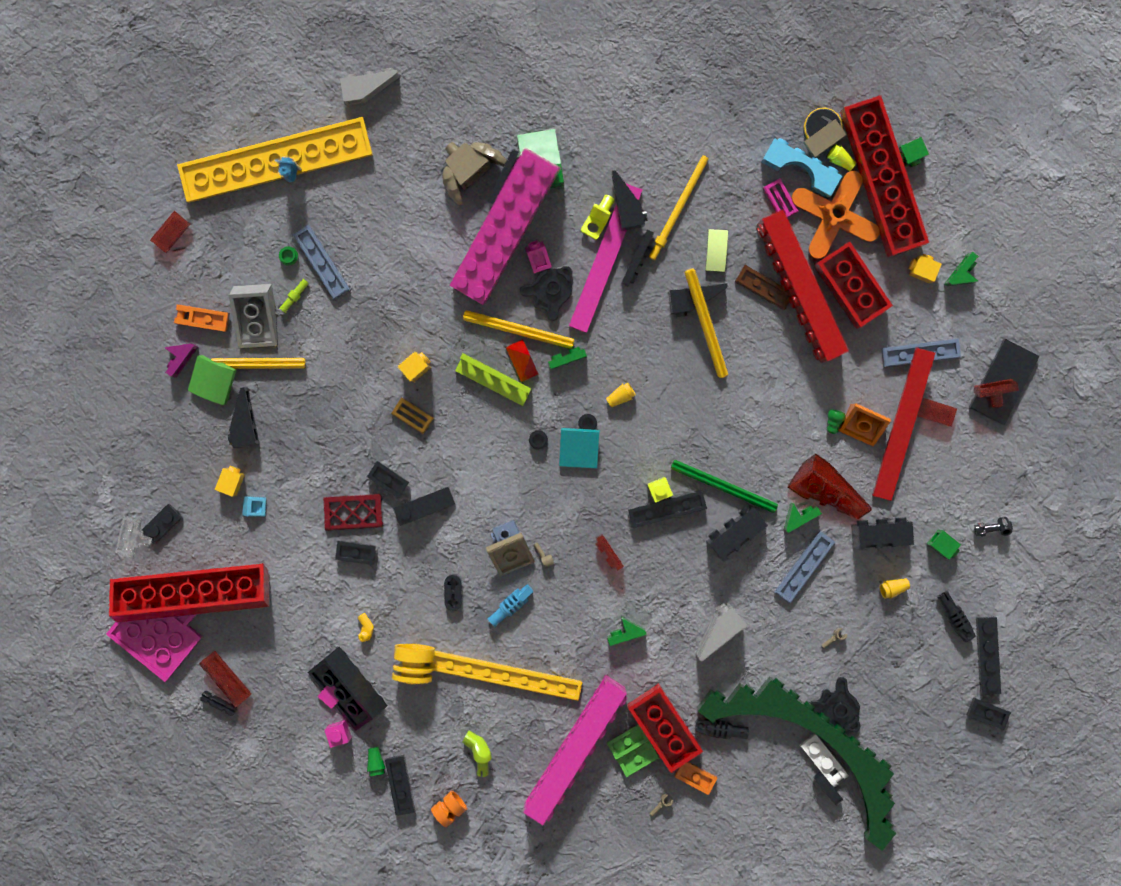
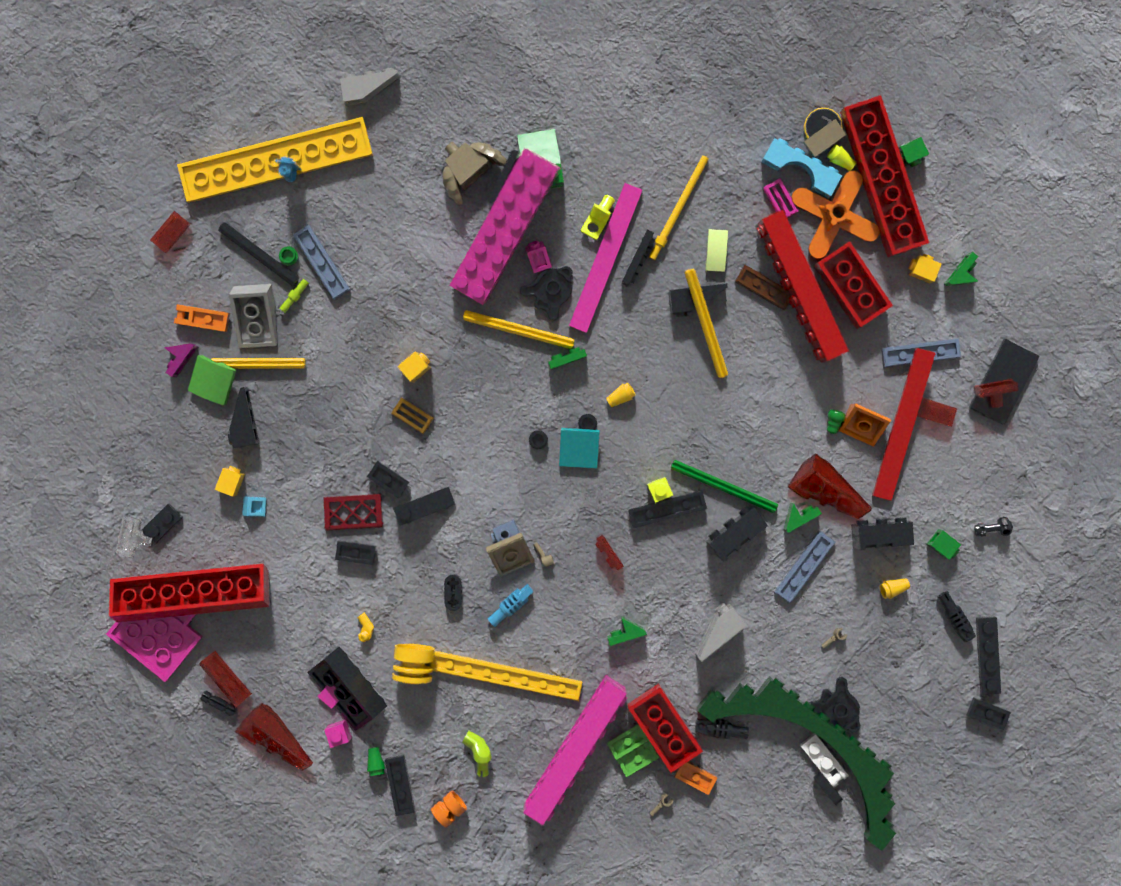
lime fence [455,353,532,406] -> none
red slope [506,340,539,382] -> none
black slope [611,170,648,231] -> none
none -> black axle [218,222,299,286]
none -> clear red wedge [235,703,313,771]

